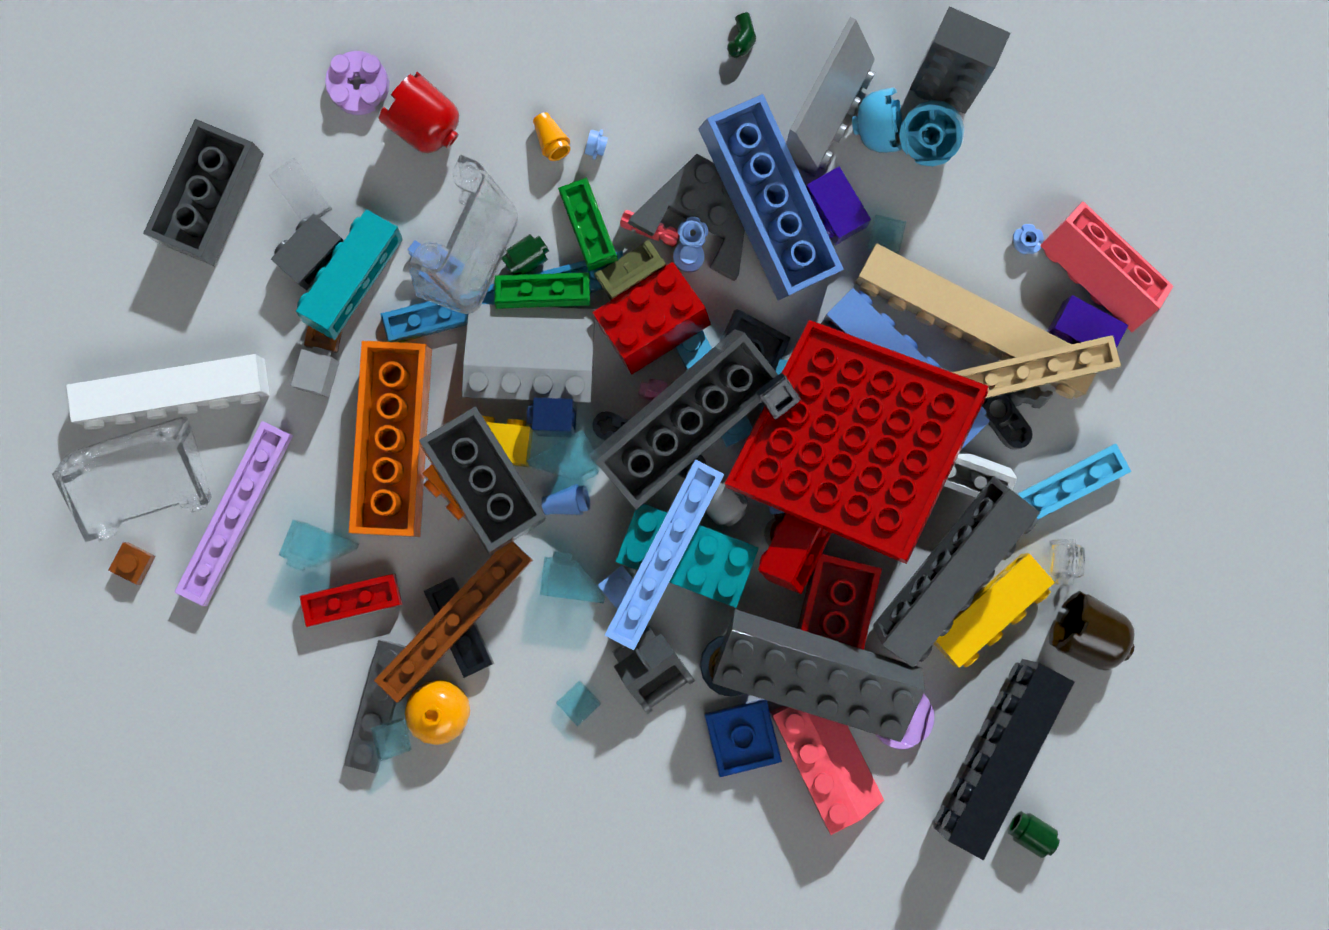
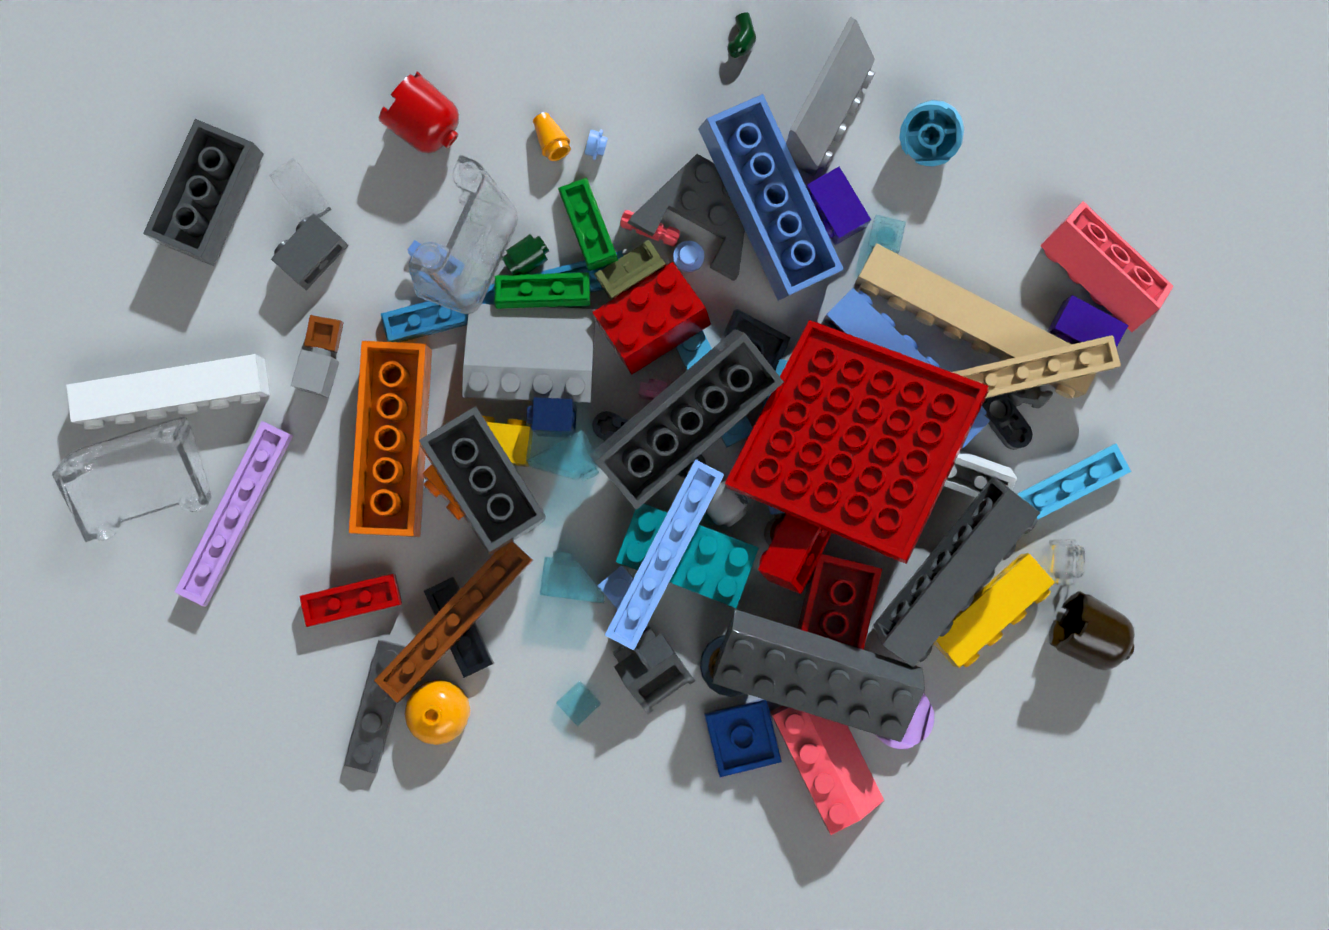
dark orange plate [108,542,156,585] -> none
clear light blue slope [278,520,360,571] -> none
teal brick [296,209,403,340] -> none
lavender plate [325,51,390,115] -> none
clear light blue tile [371,718,411,761] -> none
medium blue cone [542,484,590,515] -> none
light blue plate [677,217,708,248] -> none
black tile [755,373,801,420] -> none
medium azure cylinder [852,87,903,153] -> none
dark grey brick [909,6,1011,114] -> none
black brick [935,659,1075,861] -> none
dark green brick [1008,811,1060,858] -> none
light blue plate [1013,224,1044,254] -> none

